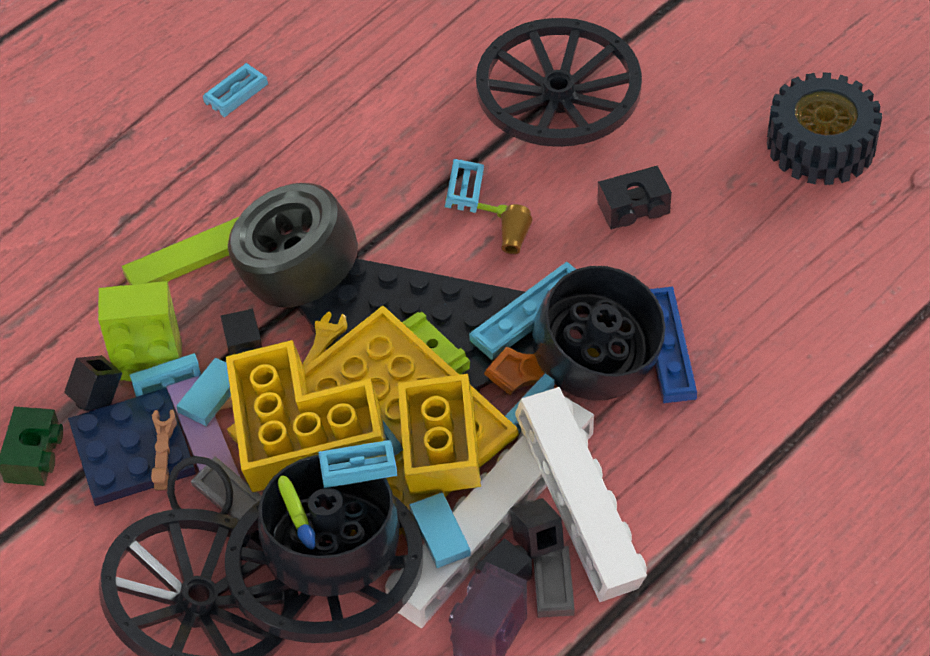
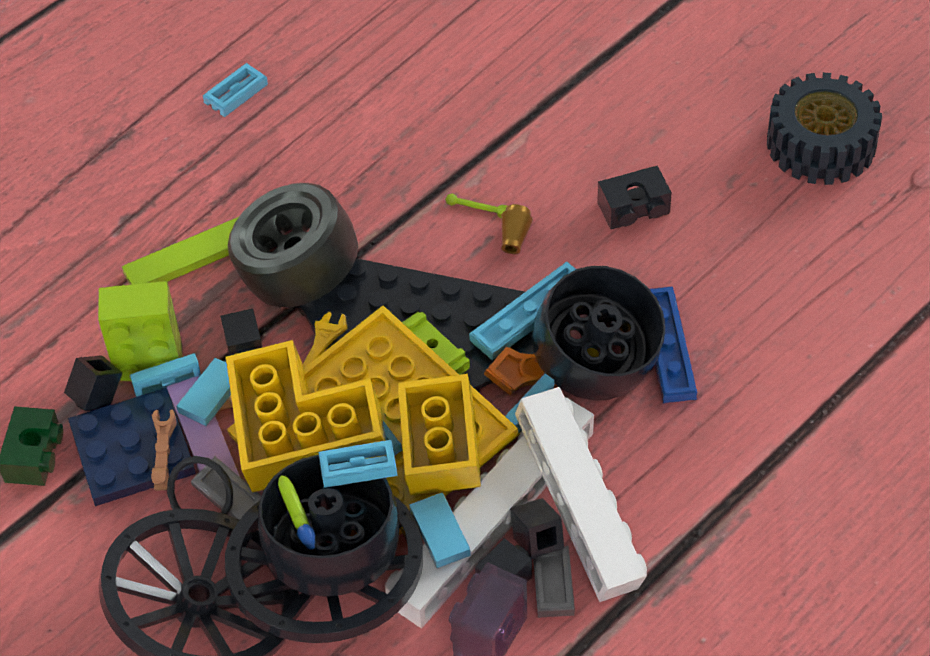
medium azure tile [445,159,484,213] -> none
black wheel [476,18,642,147] -> none

